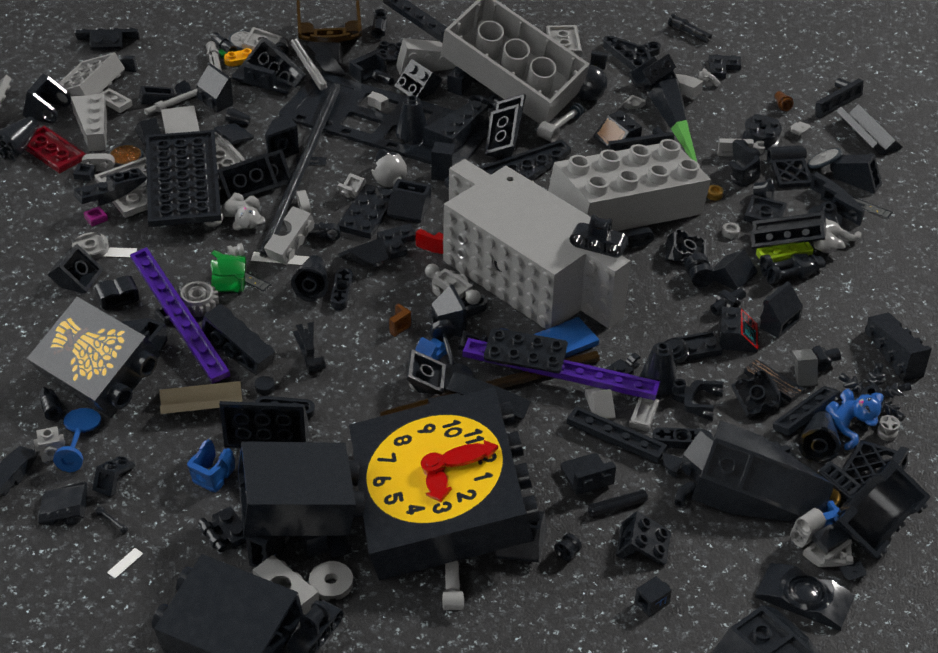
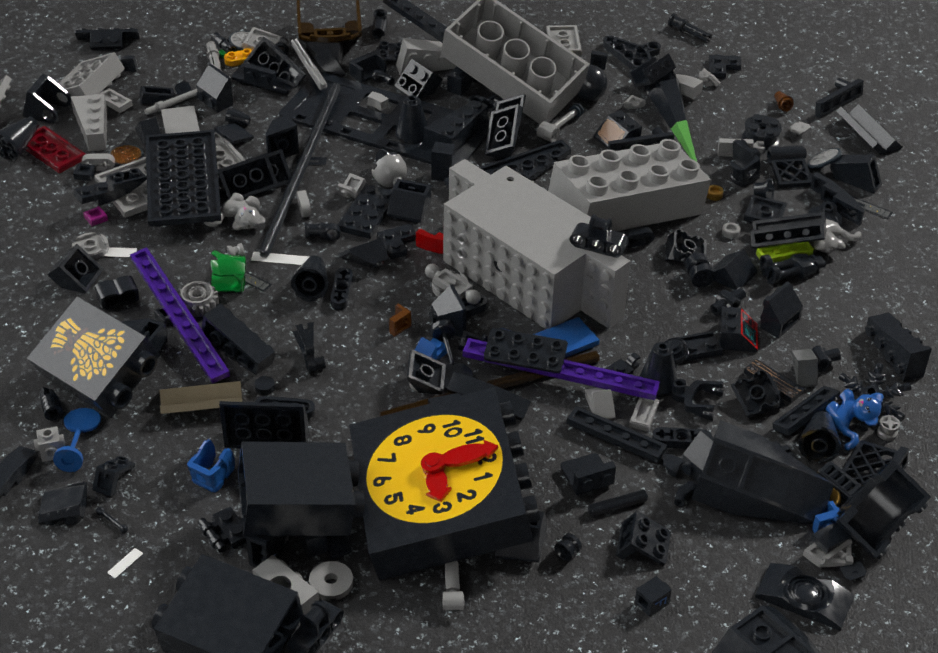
light grey arch [264,206,315,265] -> none
light grey beam [790,508,826,548] -> none

